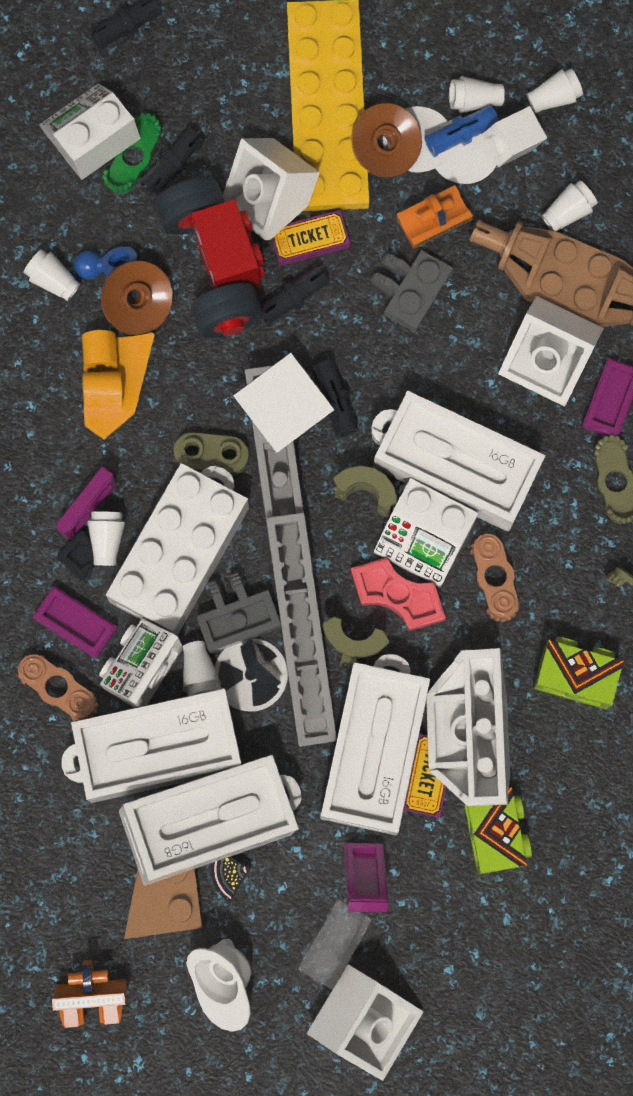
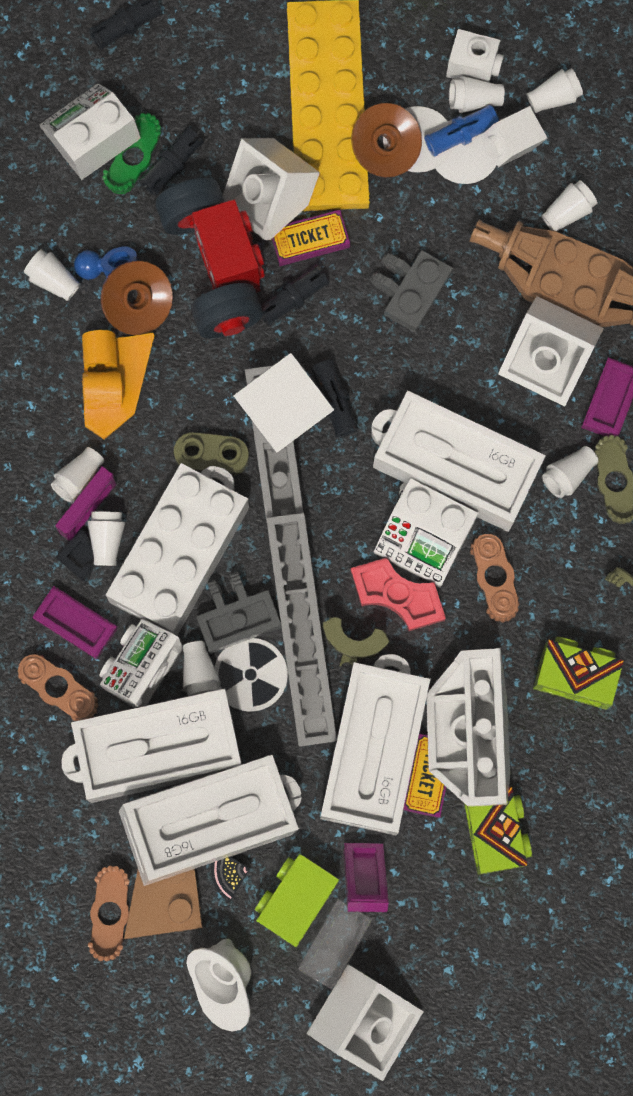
orange hips [52,960,127,1028] -> none
black tile [240,639,281,690] -> none
olive piece [333,466,397,518] -> none
orange hips [396,185,473,249] -> none
none -> white cone [51,447,104,504]
none -> nougat piece [88,866,130,962]
none -> lime brick [255,854,339,947]
none -> white brick [446,29,504,82]
none -> white cone [542,446,598,498]

